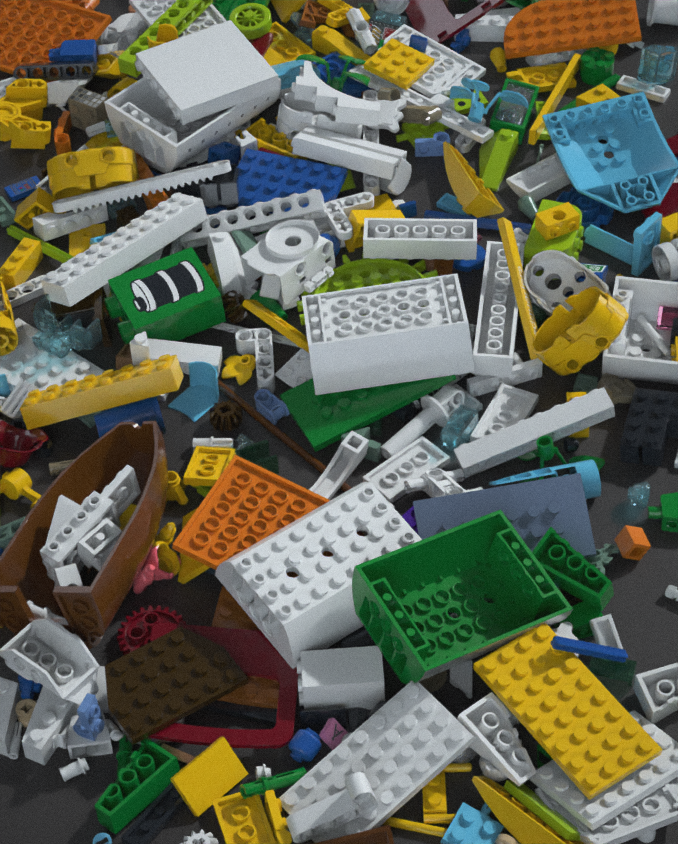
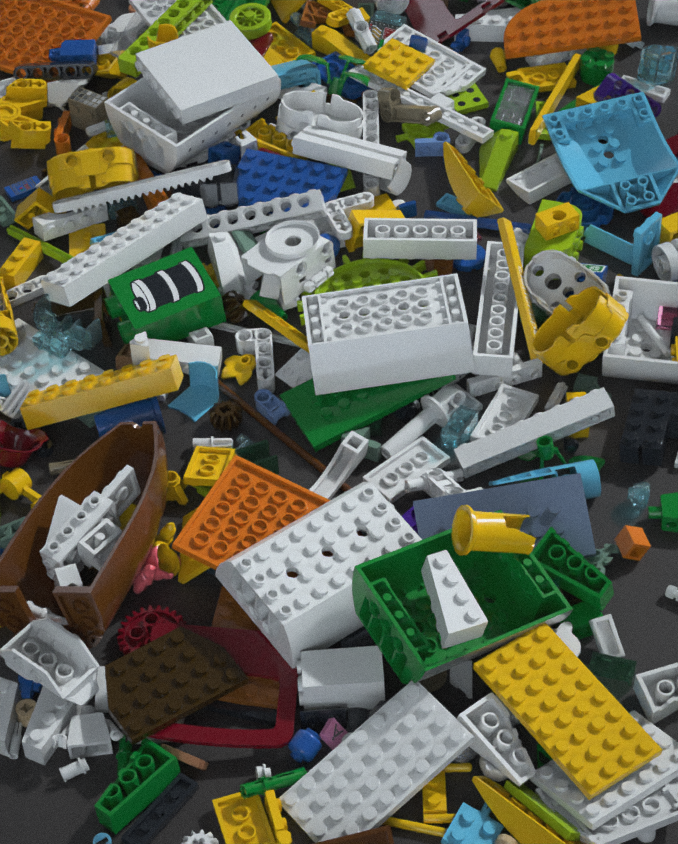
medium blue plate [73,693,105,741] -> none
yellow tile [170,737,248,817] -> none
white beam [286,772,378,843] -> none
white arch [291,61,380,127] -> none
white tile [368,98,407,133] -> none
medium azure plant [450,77,528,123] -> none
sand green cone [517,195,538,222] -> none
blue axle [550,636,628,663] -> none
dark tan plate [597,373,637,404] -> none
none -> white brick [186,327,214,346]
none -> white wedge [421,550,488,649]
none -> yellow piece [452,505,536,556]
none -> white axle [545,382,568,410]
none -> dark purple beam [594,73,662,117]

